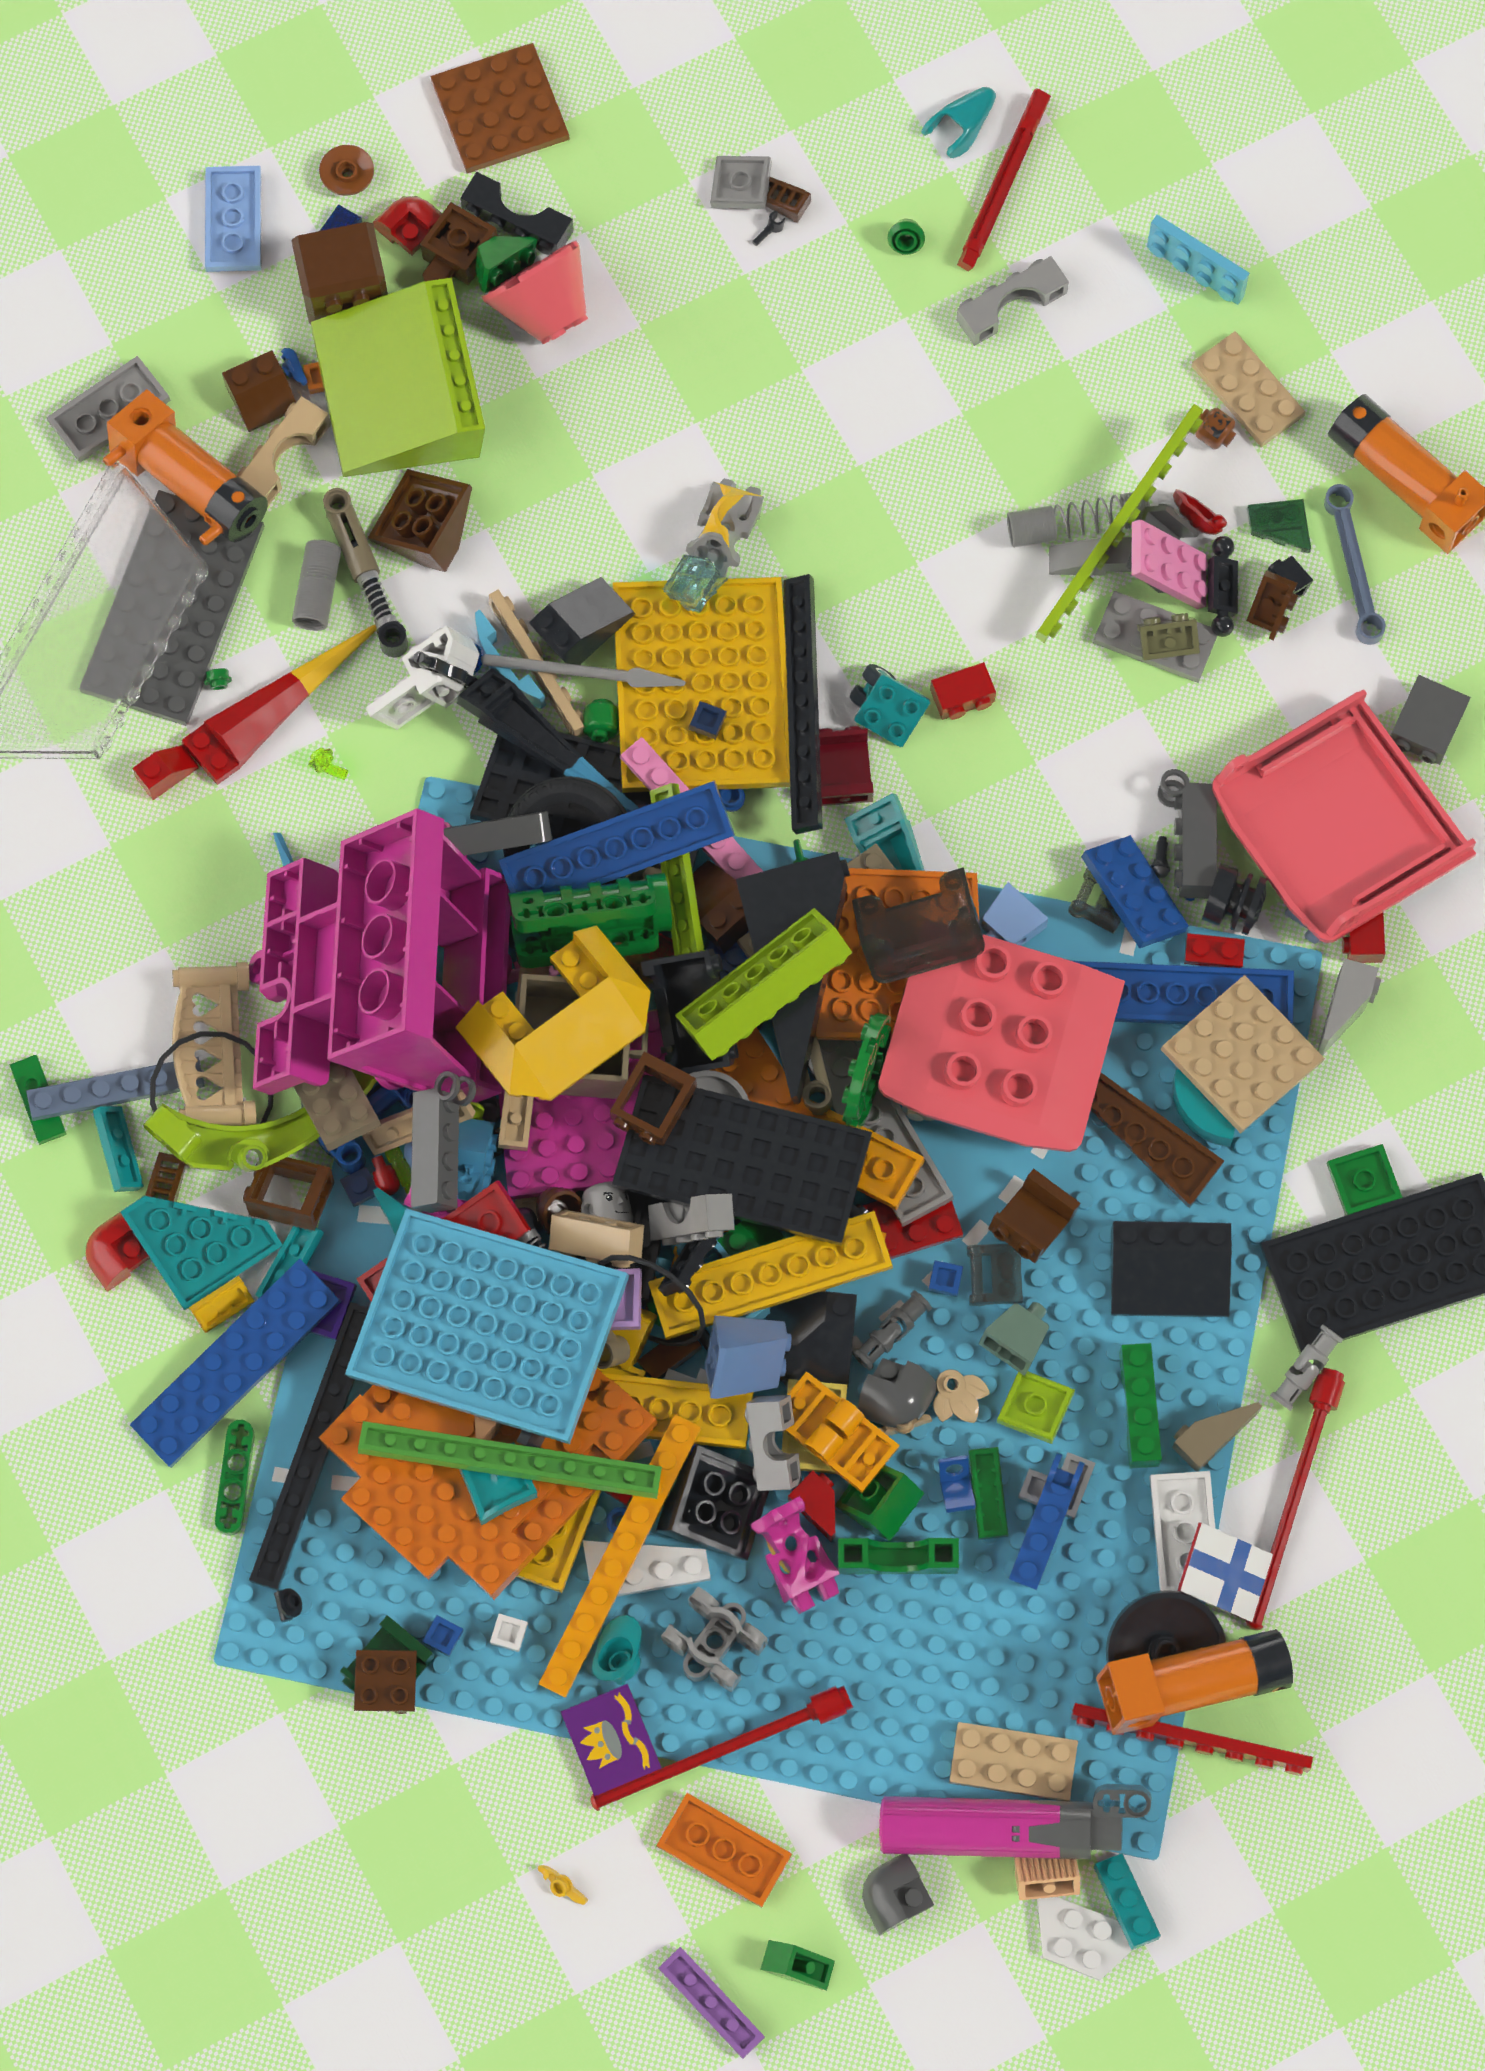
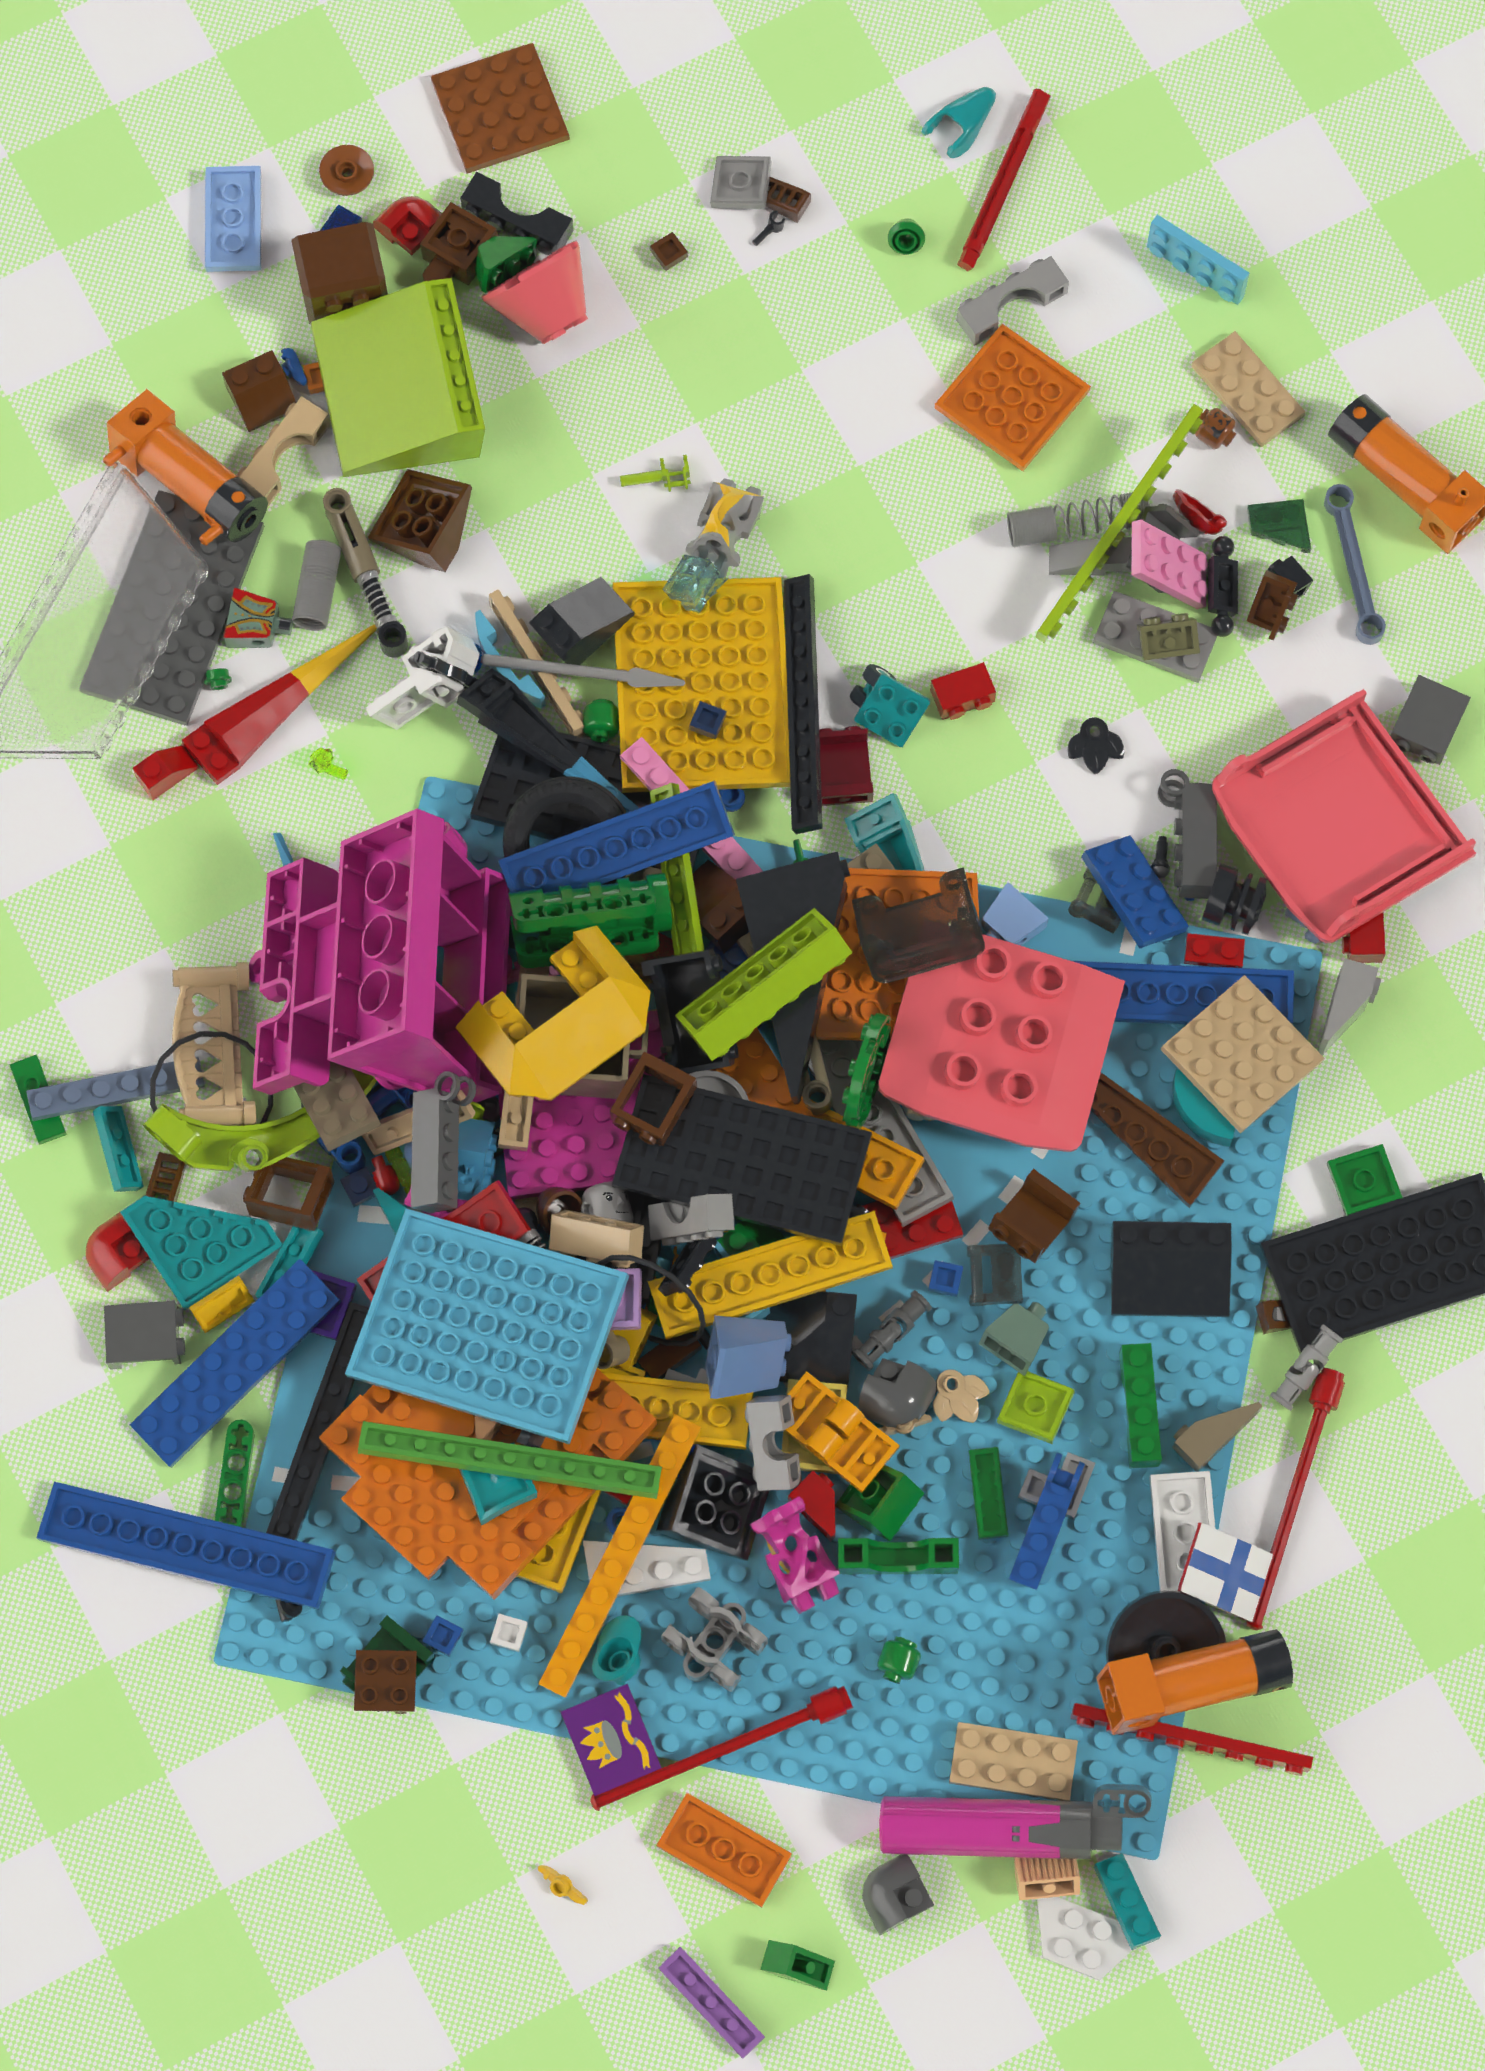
light grey plate [46,356,171,463] -> none
dark grey beam [444,811,552,856] -> none
blue bracket [938,1455,976,1513] -> none
none -> blue plate [36,1481,336,1610]
none -> dark grey panel [104,1300,185,1370]
none -> torso [224,588,293,648]
none -> lime piece [620,454,691,492]
none -> reddish brown plate [650,232,688,271]
none -> green head [877,1636,921,1684]
none -> orange plate [935,324,1091,471]
none -> black plate [1067,717,1124,774]
none -> reddish brown slope [1256,1300,1290,1335]

